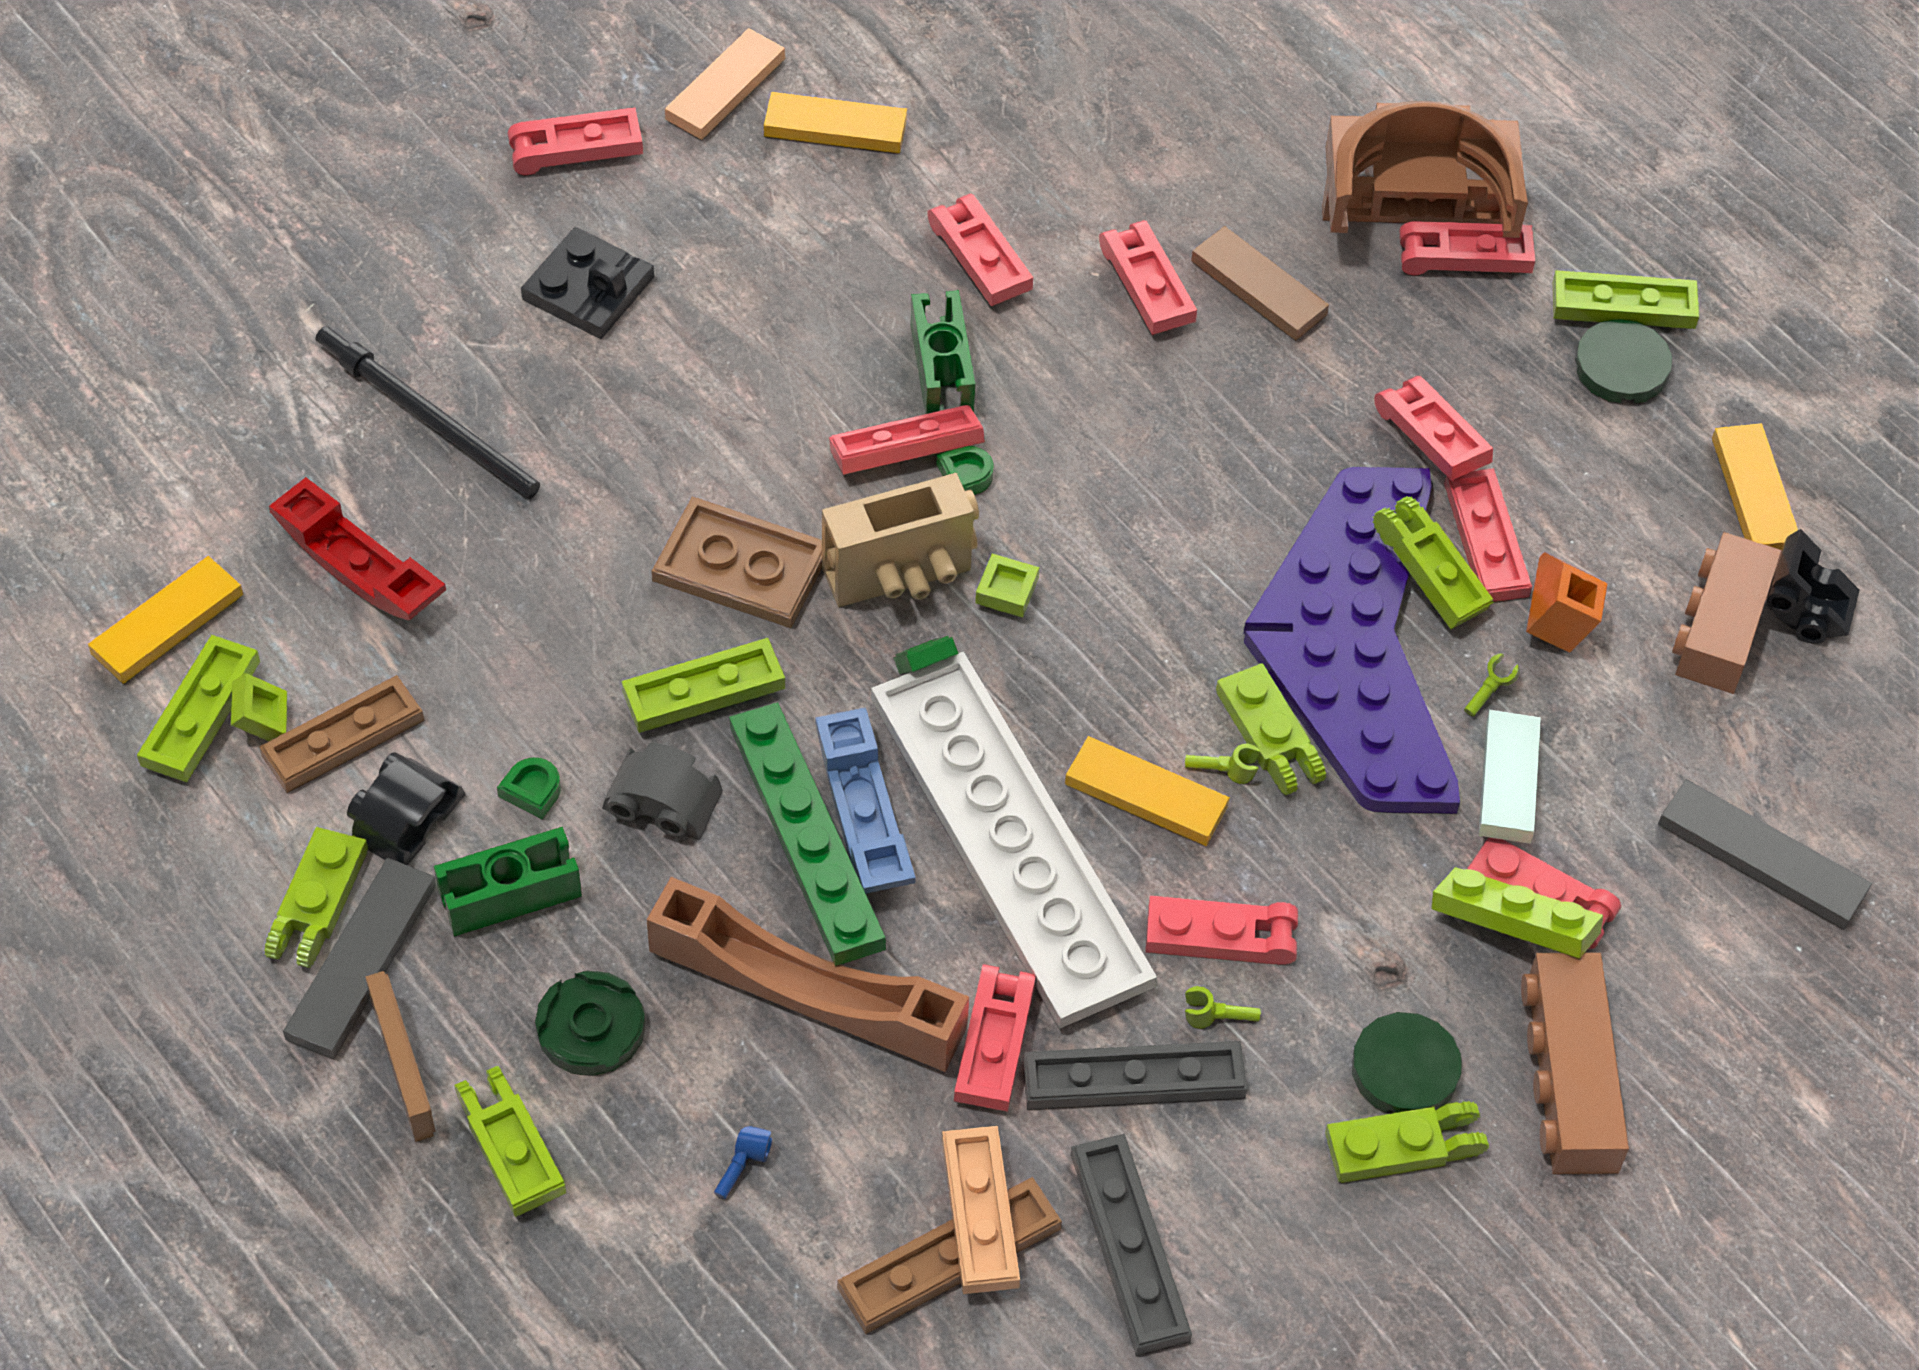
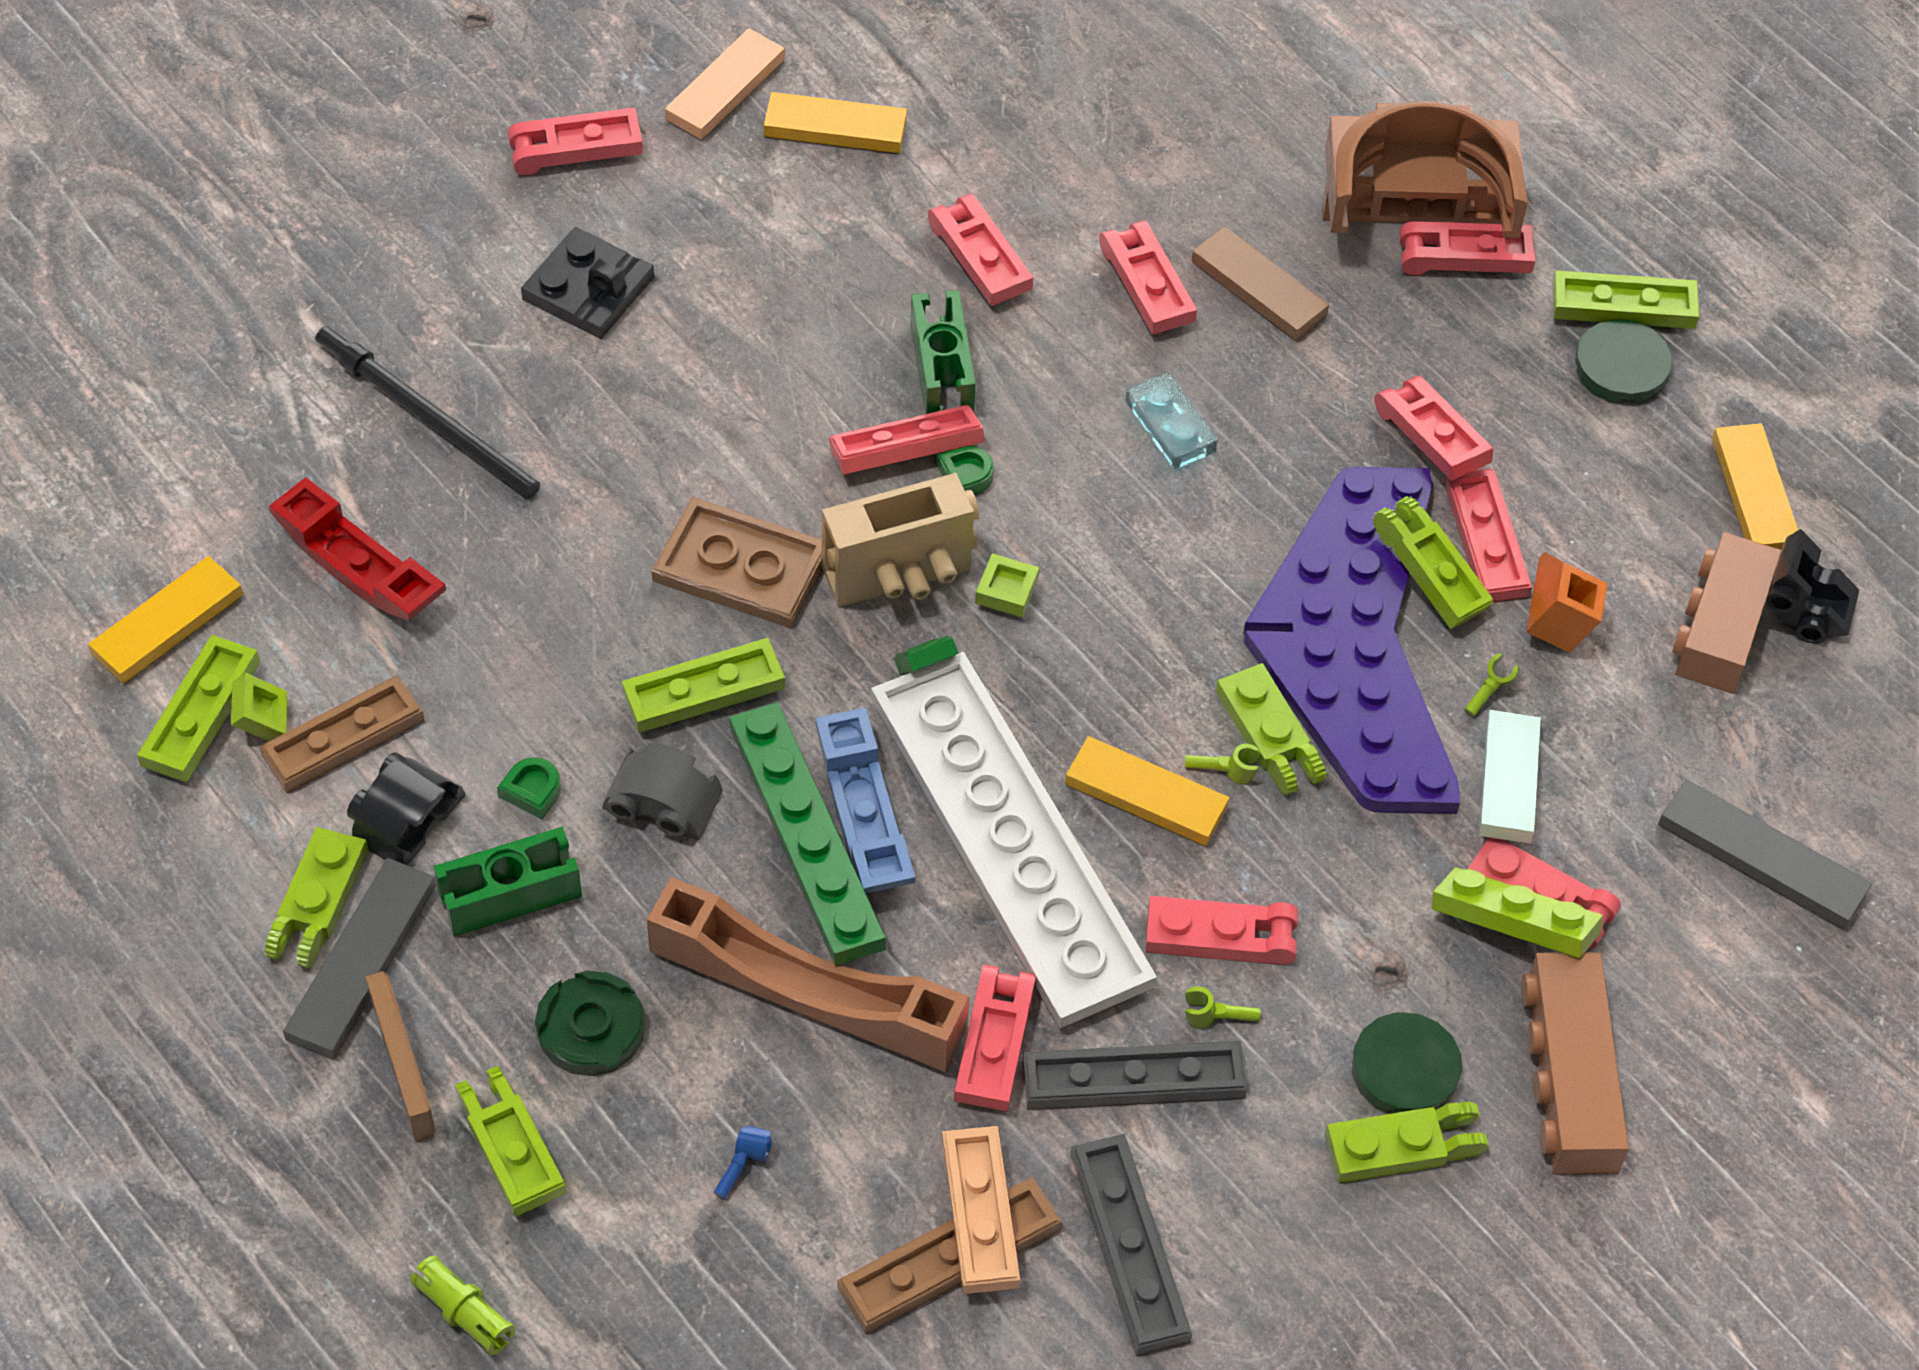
none -> lime pin [410,1255,516,1356]
none -> clear light blue plate [1125,372,1218,470]

